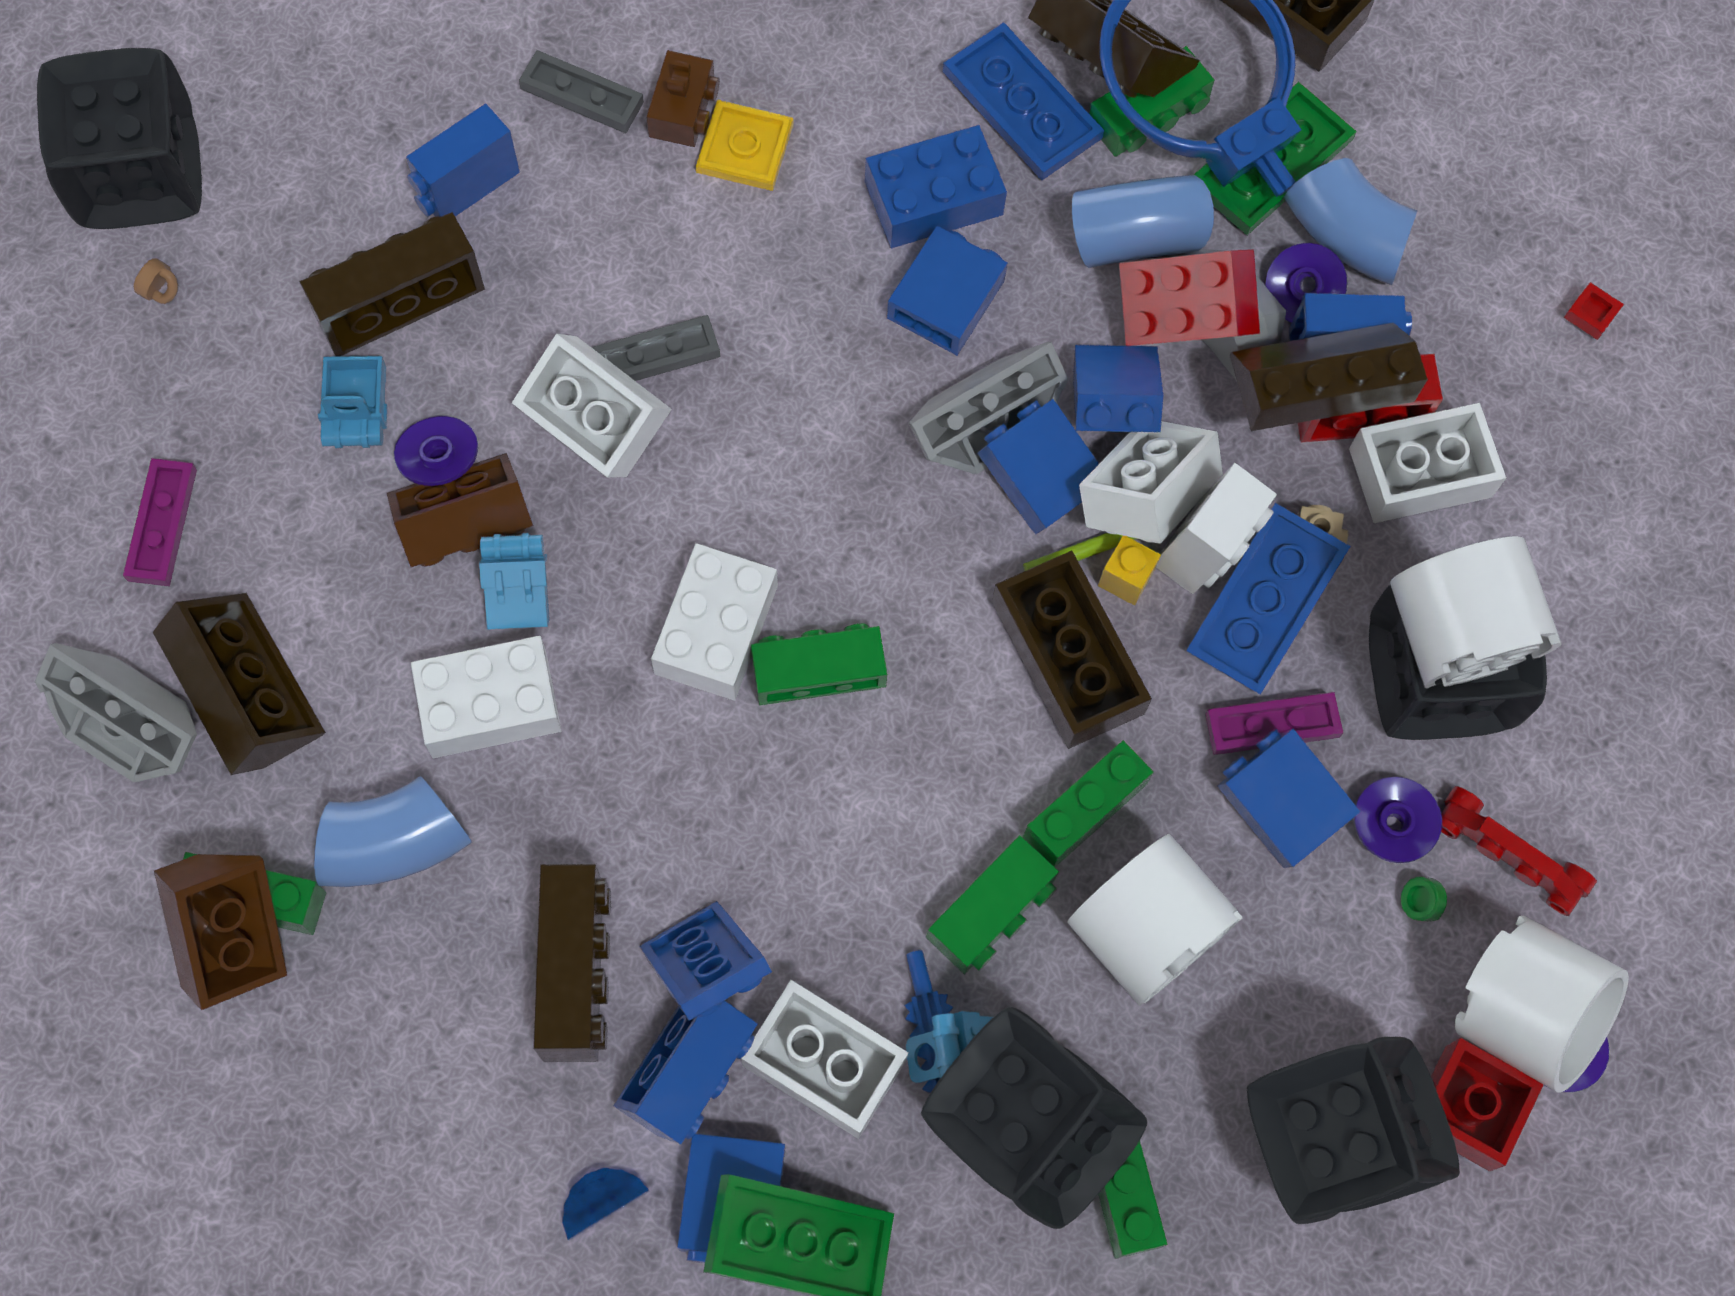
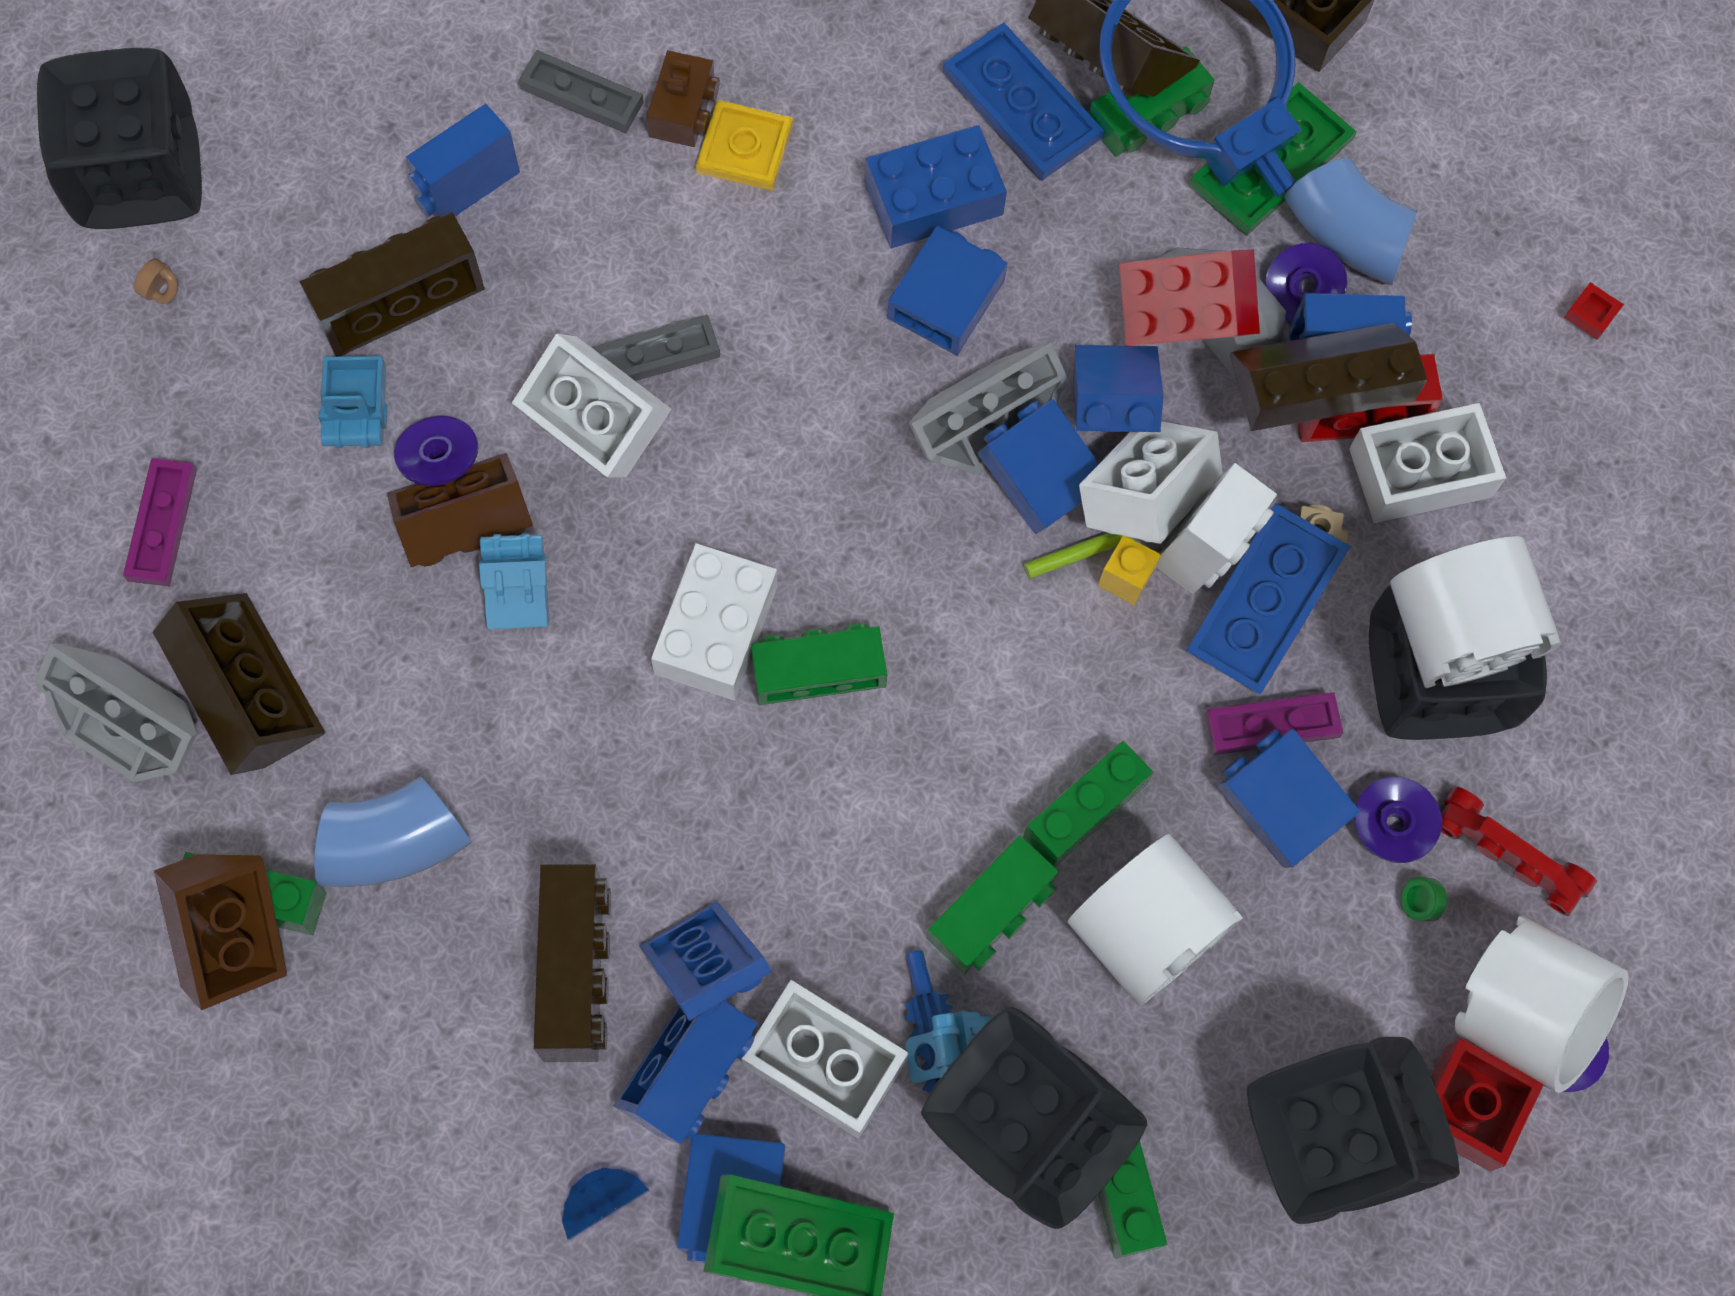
white brick [411,636,562,758] -> none
dark brown brick [991,550,1152,749] -> none
medium blue brick [1072,175,1214,268] -> none

